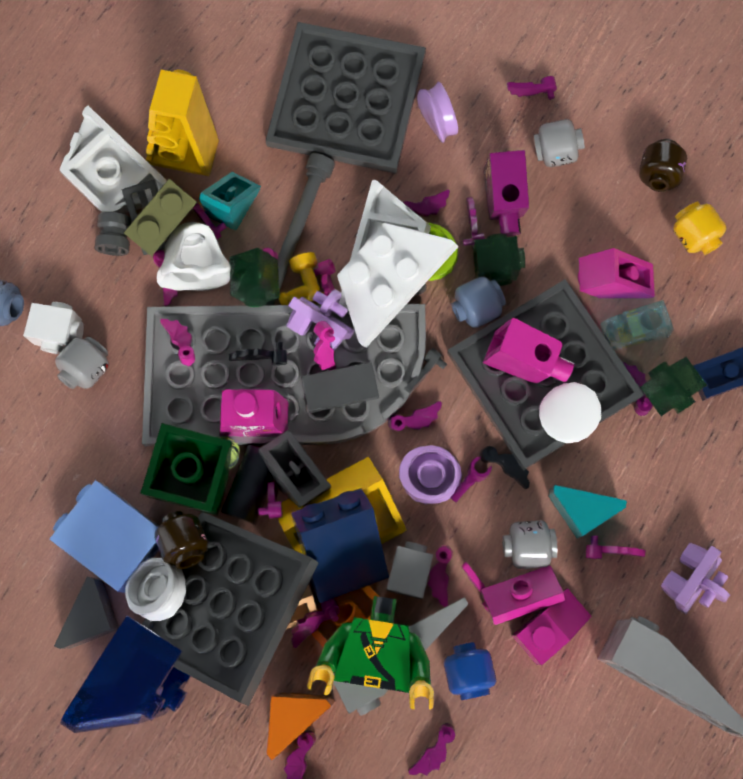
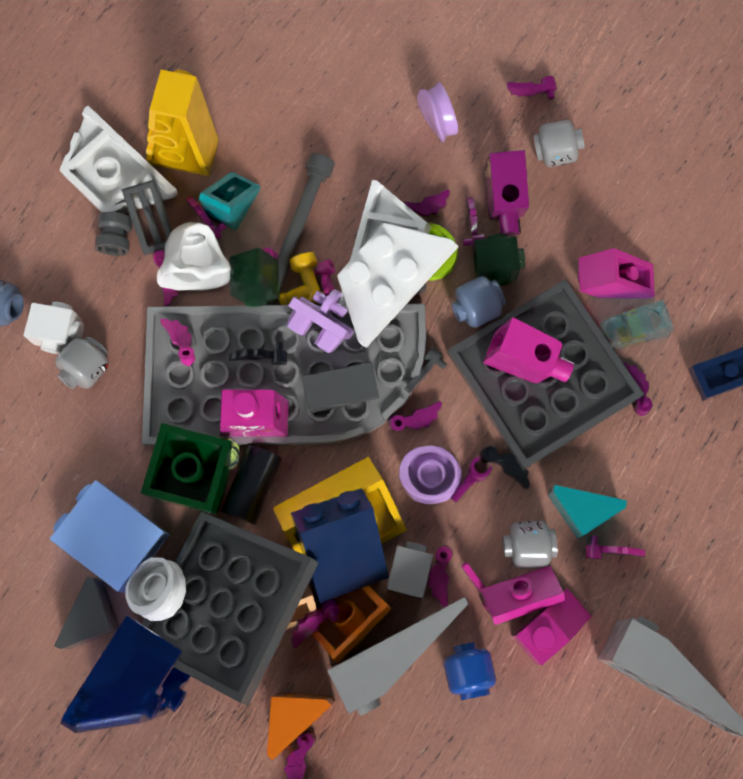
olive brick [124,179,197,256] -> none
dark brown head [154,511,209,569] -> none
magenta piece [258,482,283,519] -> none
dark grey slope [259,430,331,509] -> none
dark grey plate [265,22,426,174] -> none
torso [307,596,434,710] -> none
dark pink piece [313,321,336,371] -> none
magenta piece [408,723,455,776] -> none
white piece [539,382,601,443] -> none
dark brown head [639,139,687,192] -> none
clear green brick [640,357,708,416] -> none
lavender hips [661,543,730,614] -> none
yellow head [673,201,726,255] -> none

